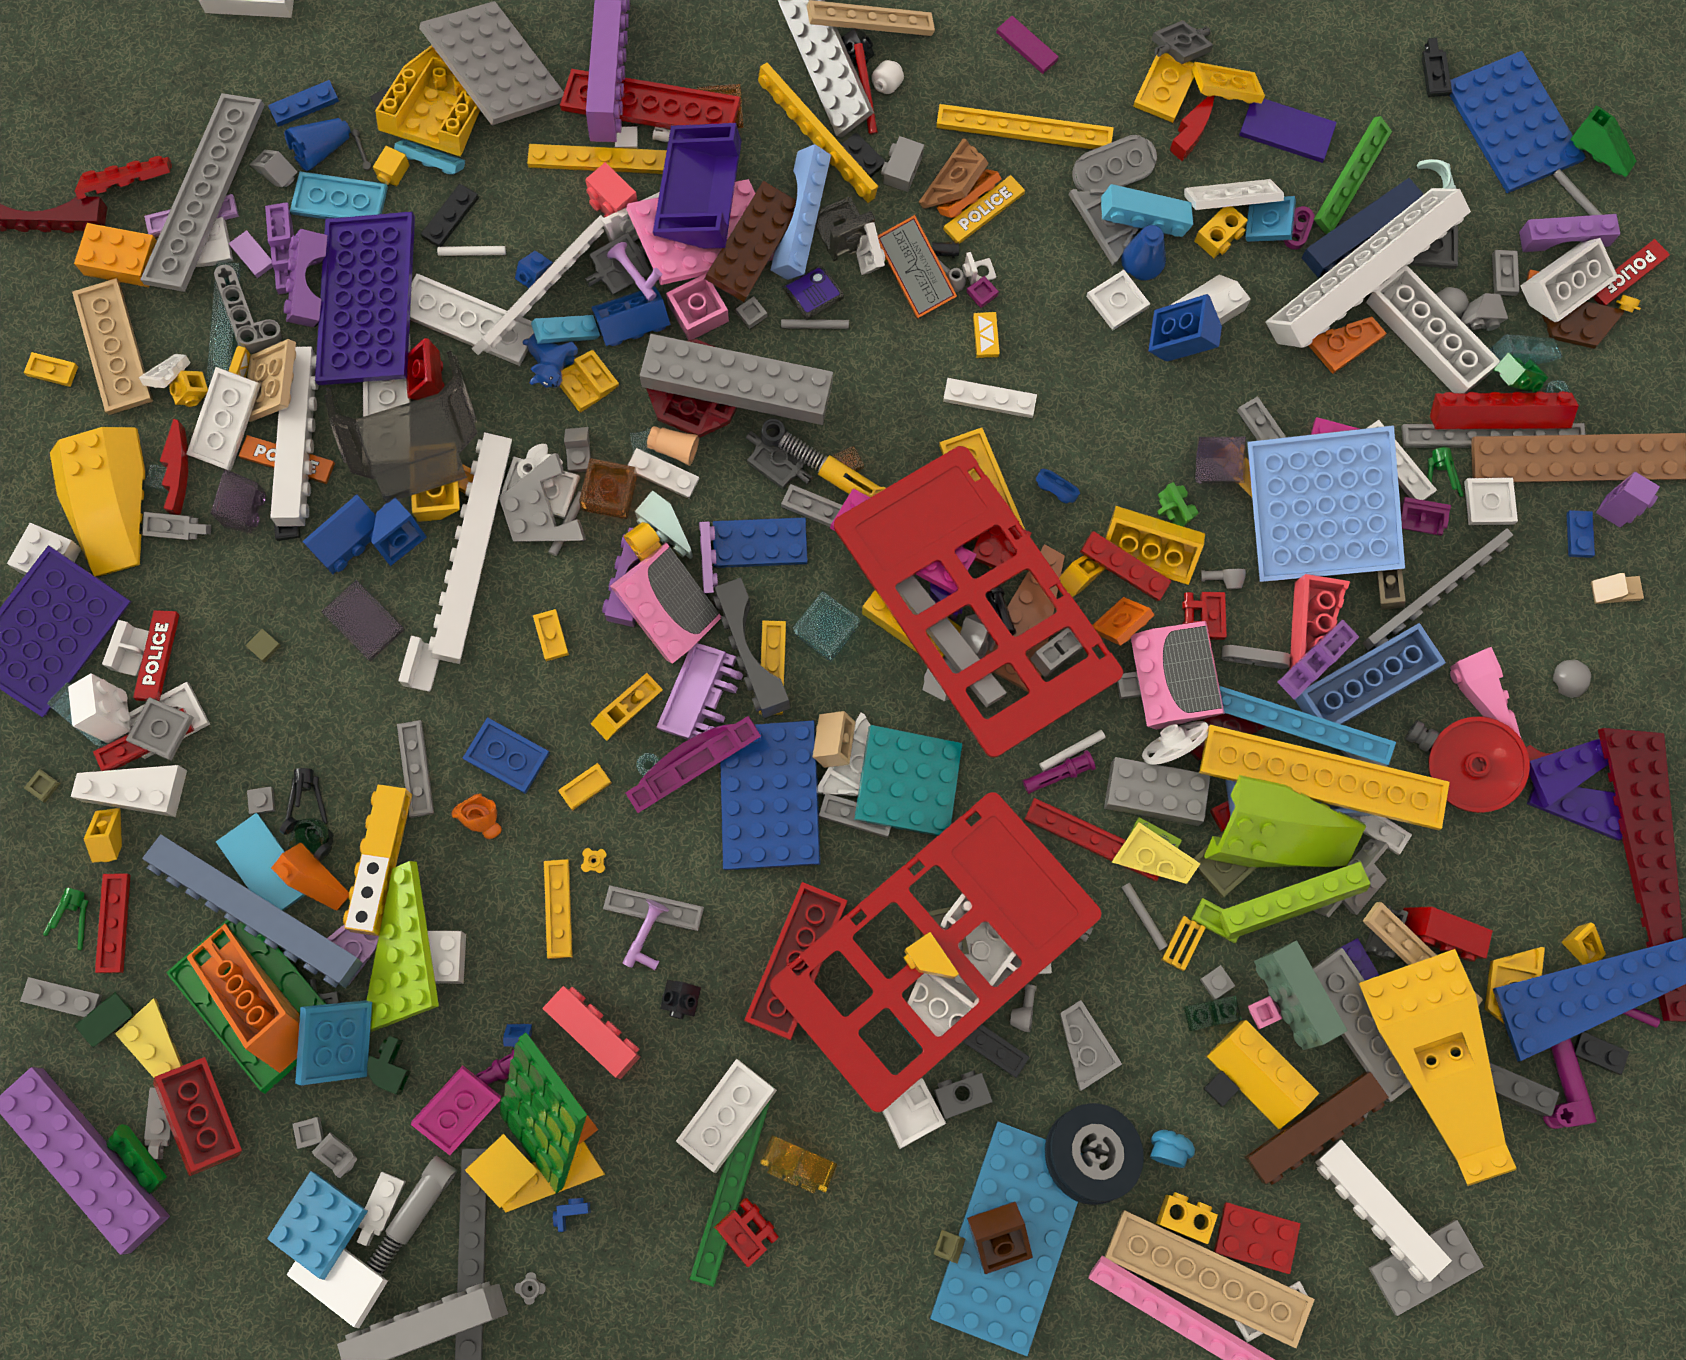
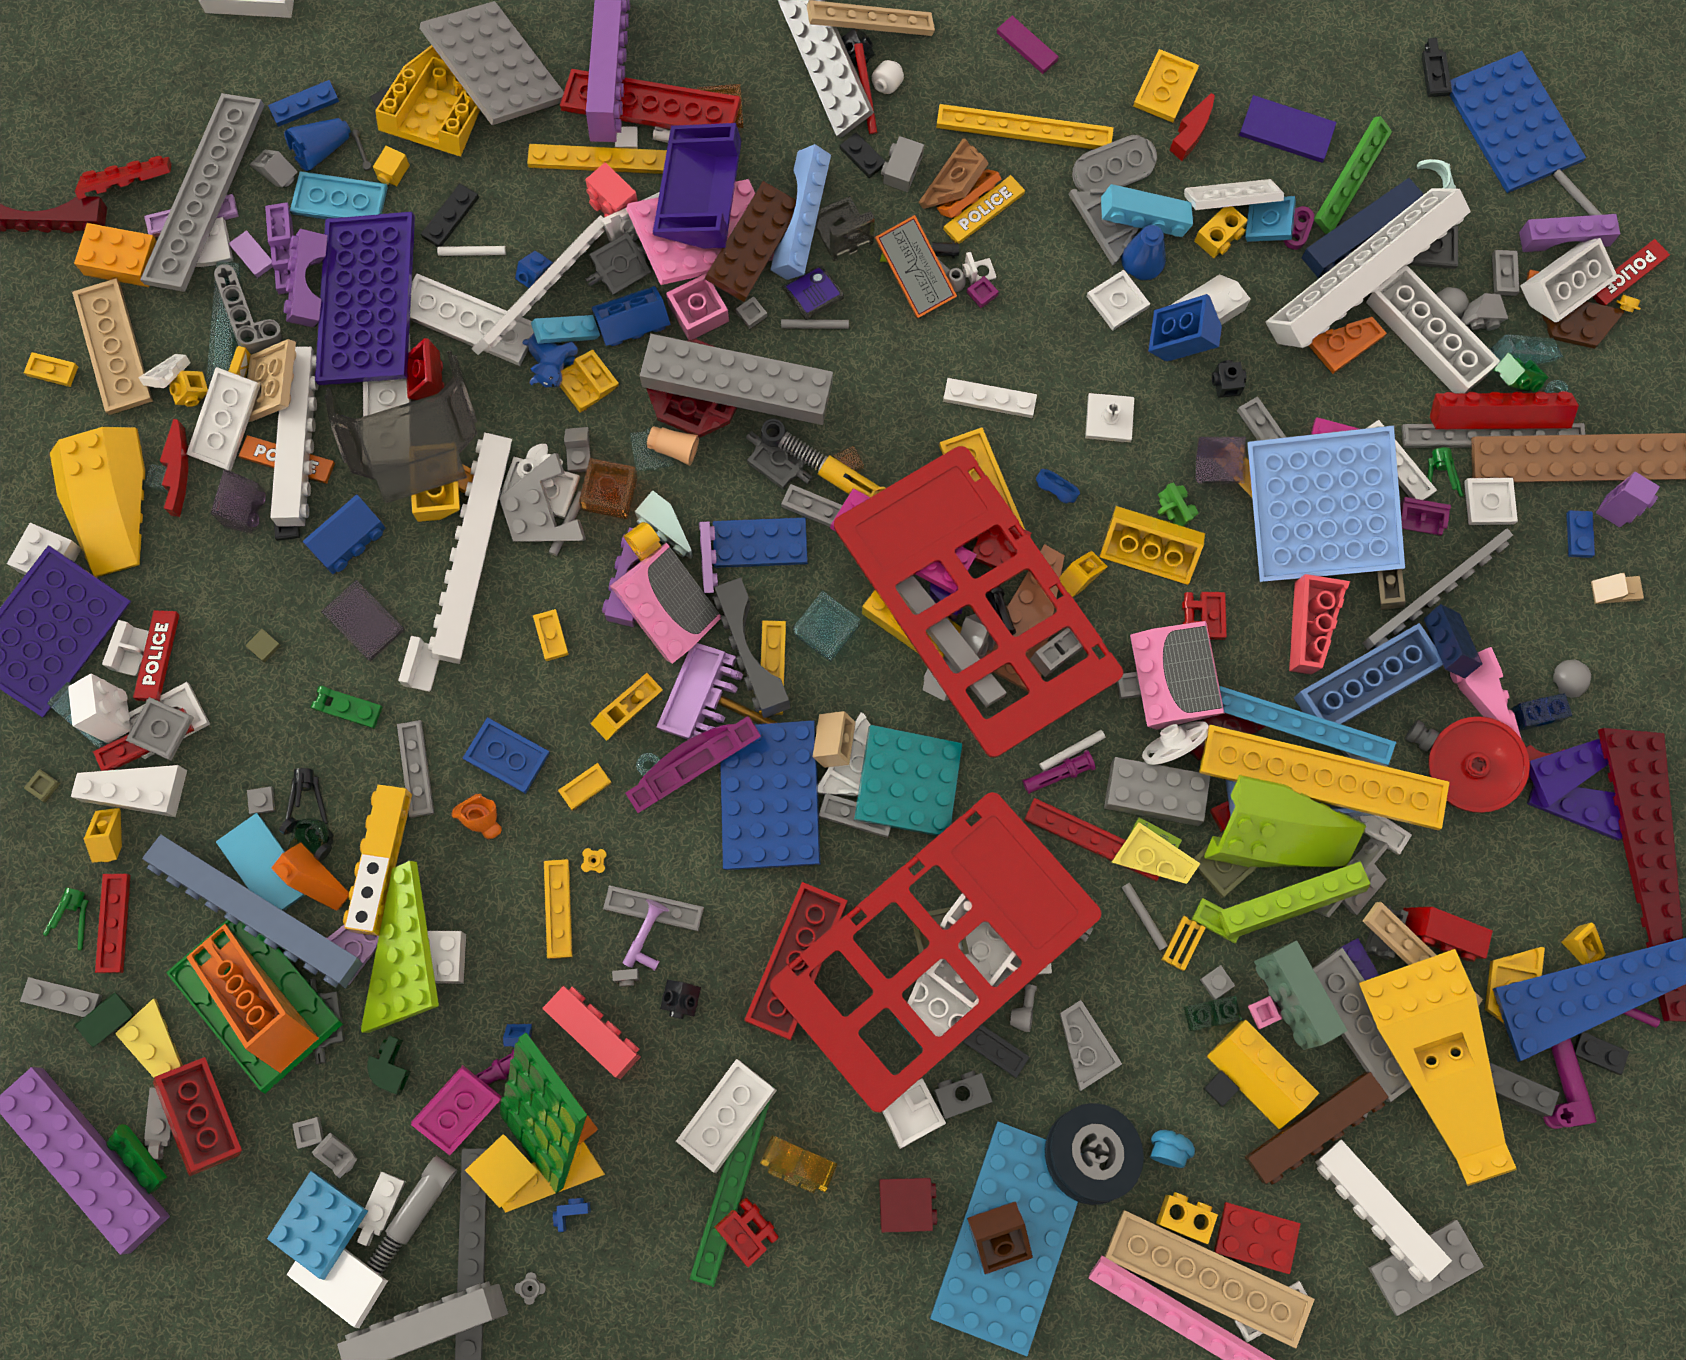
light grey hinge [143,512,211,540] -> none
dark azure plate [295,1000,372,1085] -> none
blue slope [371,497,427,566] -> none
medium azure plate [394,139,465,174] -> none
lavender piece [607,242,662,301] -> none
white plate [626,448,699,499] -> none
yellow plate [758,63,878,203] -> none
white wing [856,222,885,275] -> none
yellow slope [903,932,959,979] -> none
olive tile [934,1230,965,1264] -> none
yellow tile [973,312,1000,358] -> none
red plate [1080,531,1171,601] -> none
orange plate [1092,597,1154,646] -> none
dark grey plate [1151,20,1213,64] -> none
yellow plate [1192,62,1265,104] -> none
light grey bar [1201,569,1246,589] -> none
light grey beam [1221,645,1291,669] -> none
medium lavender slope [1278,620,1359,699] -> none
green slope [1570,105,1637,177] -> none
none -> green plate [310,686,383,729]
none -> light grey plate [612,969,640,987]
none -> pearl gold bar [718,695,777,724]
none -> dark red brick [879,1178,937,1233]
none -> white tile [1085,393,1134,443]
none -> black brick [1211,360,1246,398]
none -> dark blue brick [1424,604,1482,679]
none -> clear blue brick [1510,693,1572,731]

